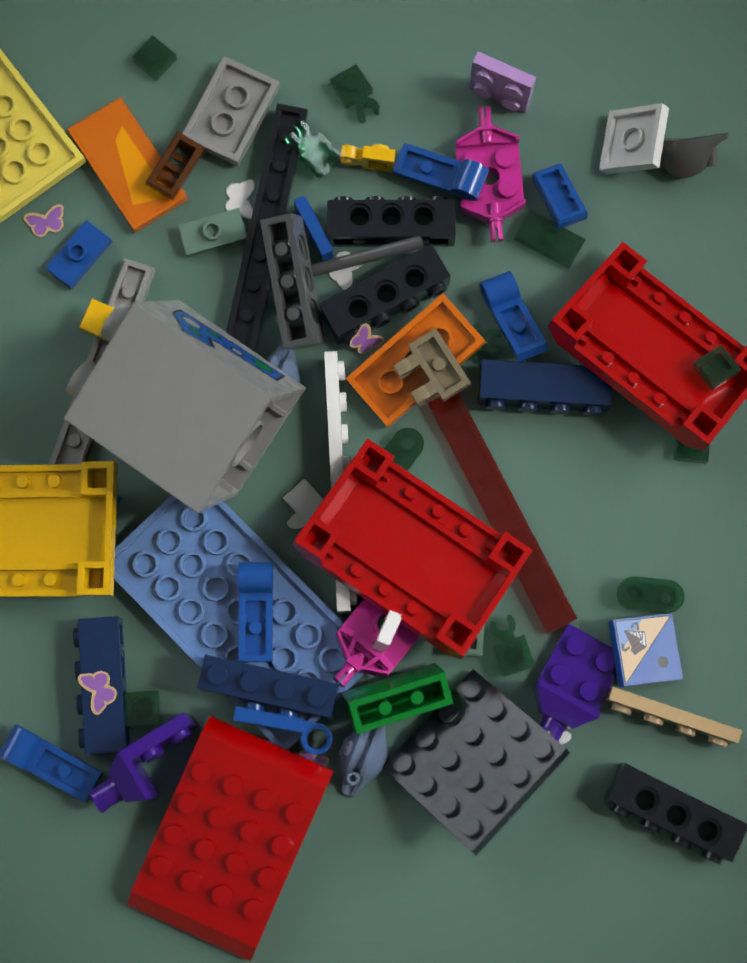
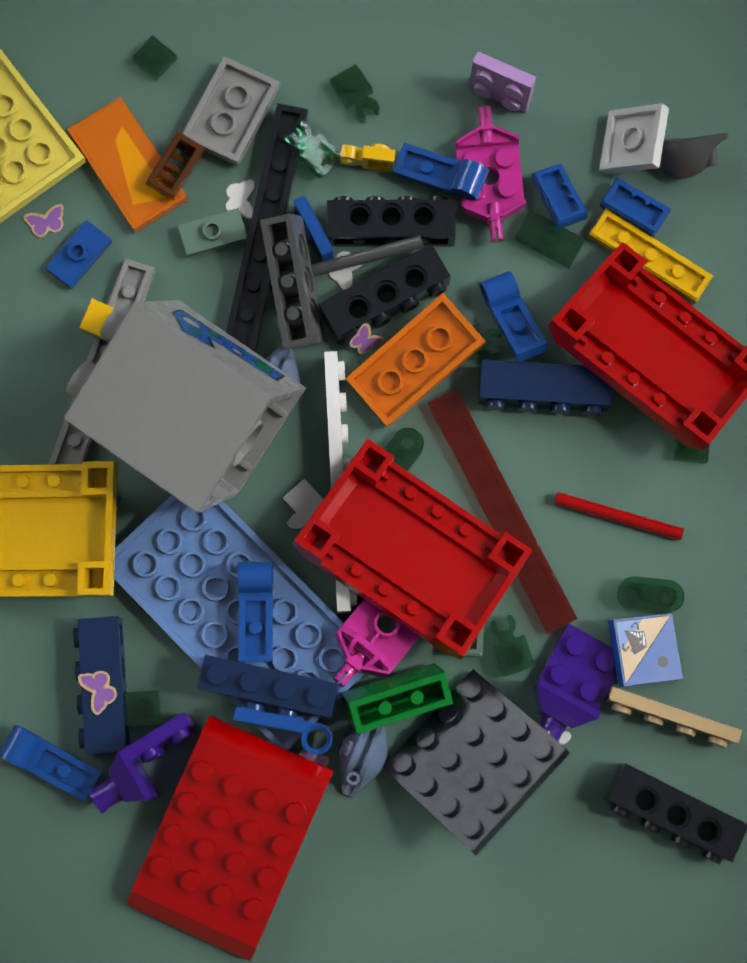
white tile [372,610,402,653] -> none
dark tan plate [393,328,471,407] -> none
clear green plate [693,344,741,391] -> none
none -> red piece [554,492,684,541]
none -> yellow tile [588,209,713,304]
none -> blue plate [600,177,671,238]

